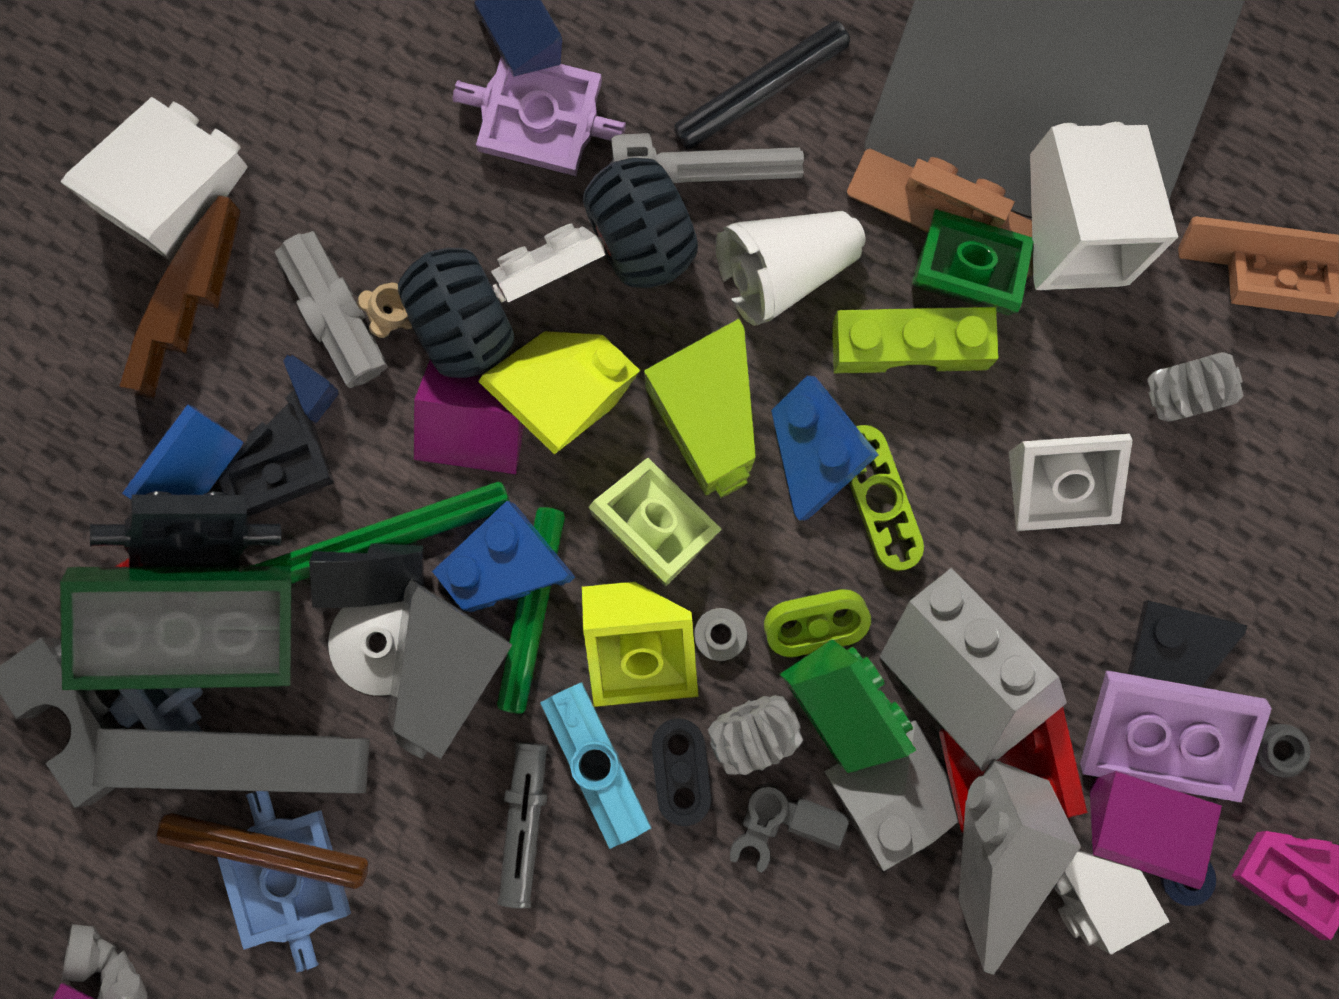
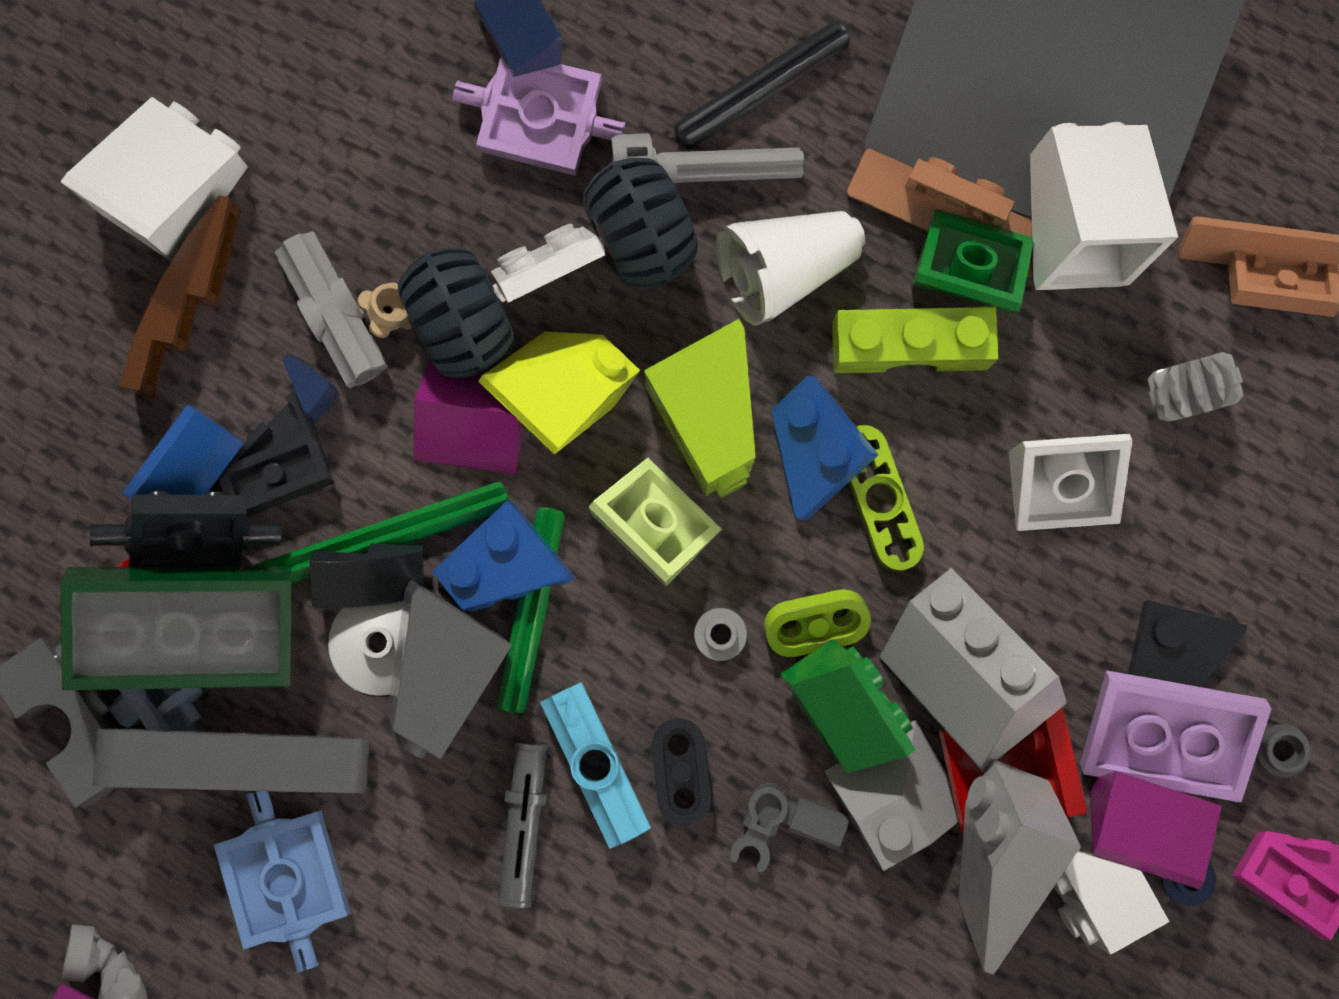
reddish brown axle [156,813,368,889] -> none
neon yellow slope [582,582,698,707] -> none
light grey gear [708,695,803,775] -> none

